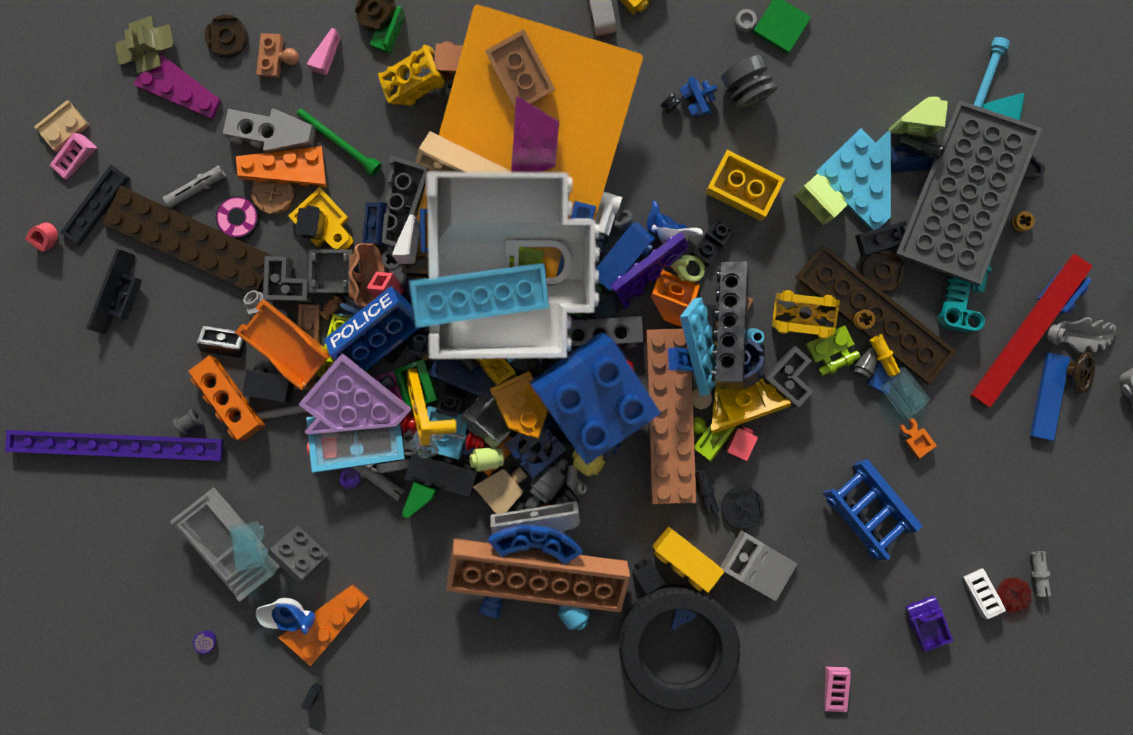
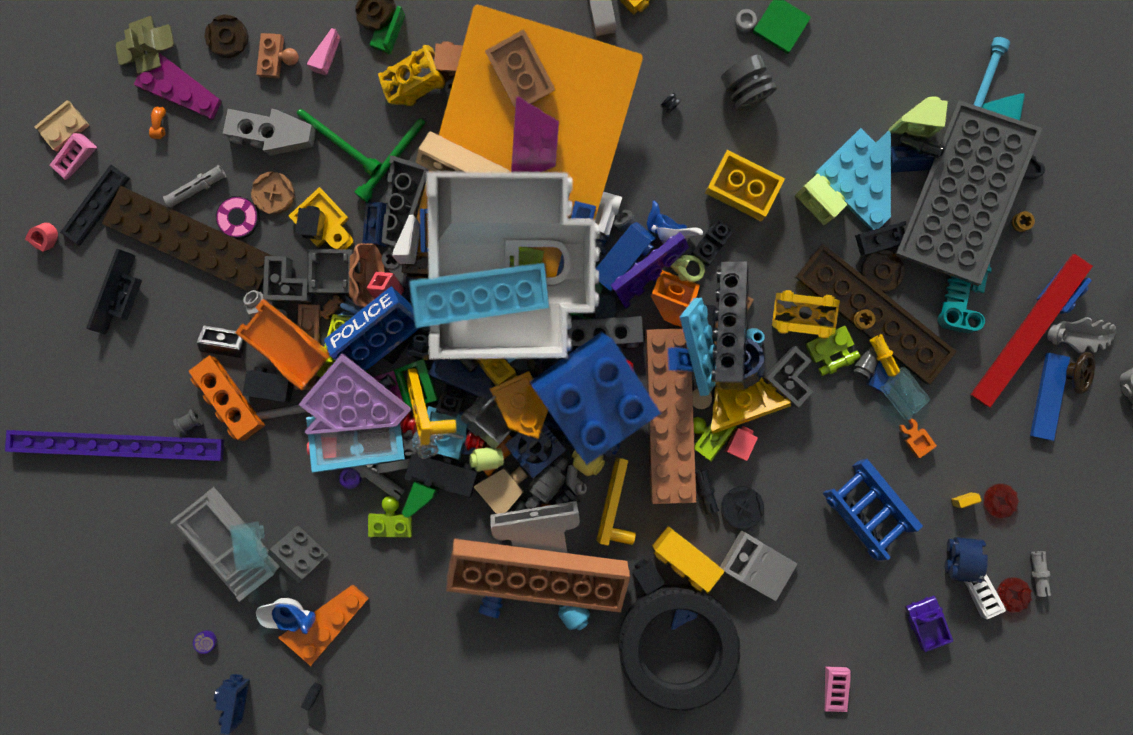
orange wing [236,146,327,188] -> none
blue brick [489,525,583,565] -> none
blue hips [680,76,718,118] -> none
none -> orange arm [149,106,166,139]
none -> dark blue plate [214,674,250,735]
none -> green piece [354,118,425,203]
none -> lime plate [368,496,412,537]
none -> yellow piece [596,457,636,546]
none -> dark blue brick [945,537,988,583]
none -> yellow tile [951,492,981,508]
none -> clear red gear [984,484,1020,518]

